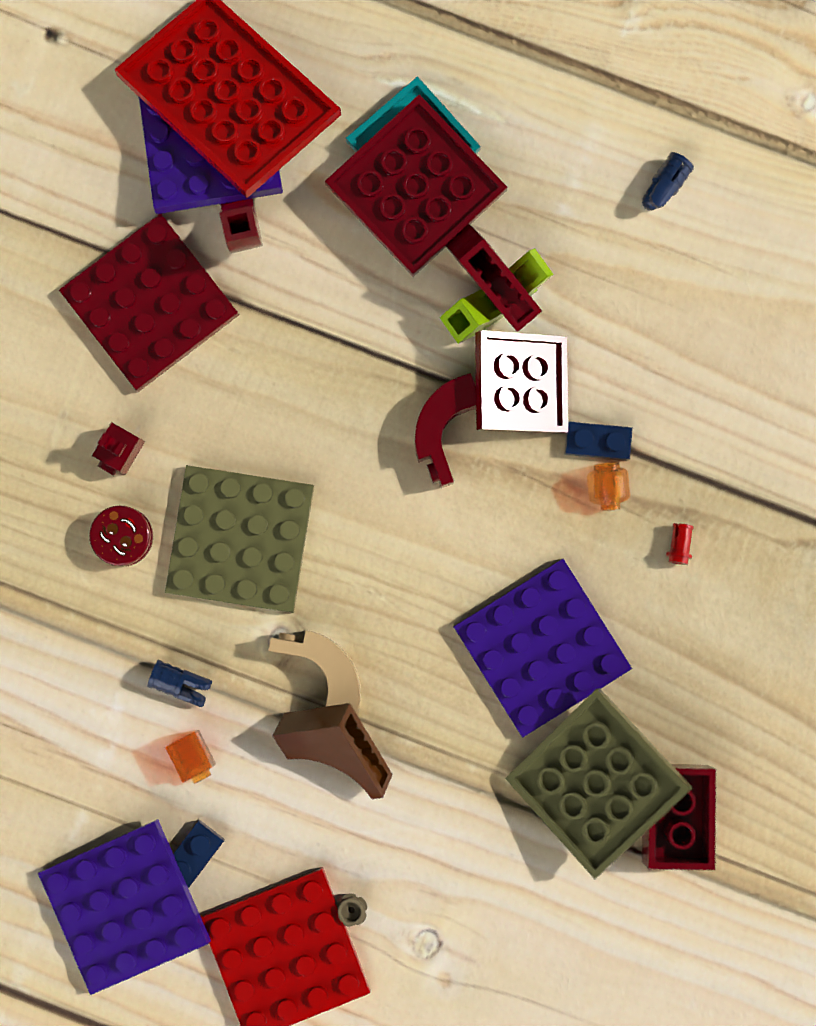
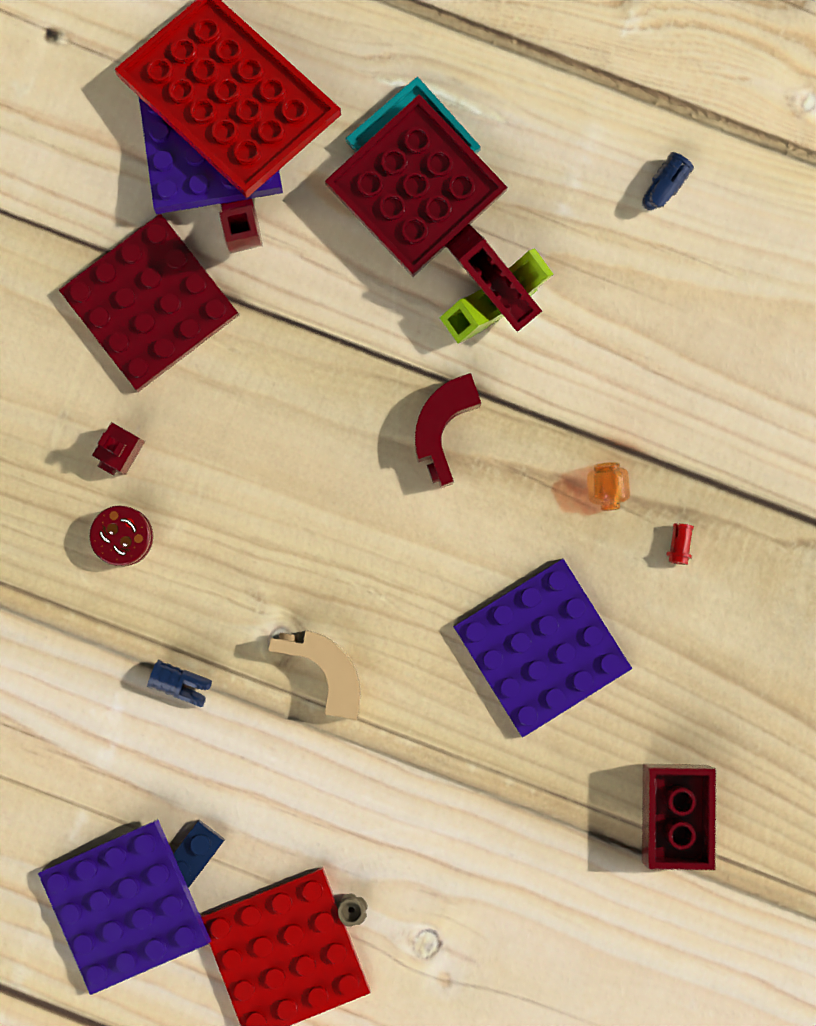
olive plate [165,465,314,613] -> none
clear orange brick [165,730,216,784] -> none
reddish brown arch [272,703,393,799] -> none
plate [475,330,568,434] -> none
olive plate [505,688,692,879] -> none
dark blue plate [564,422,633,461] -> none

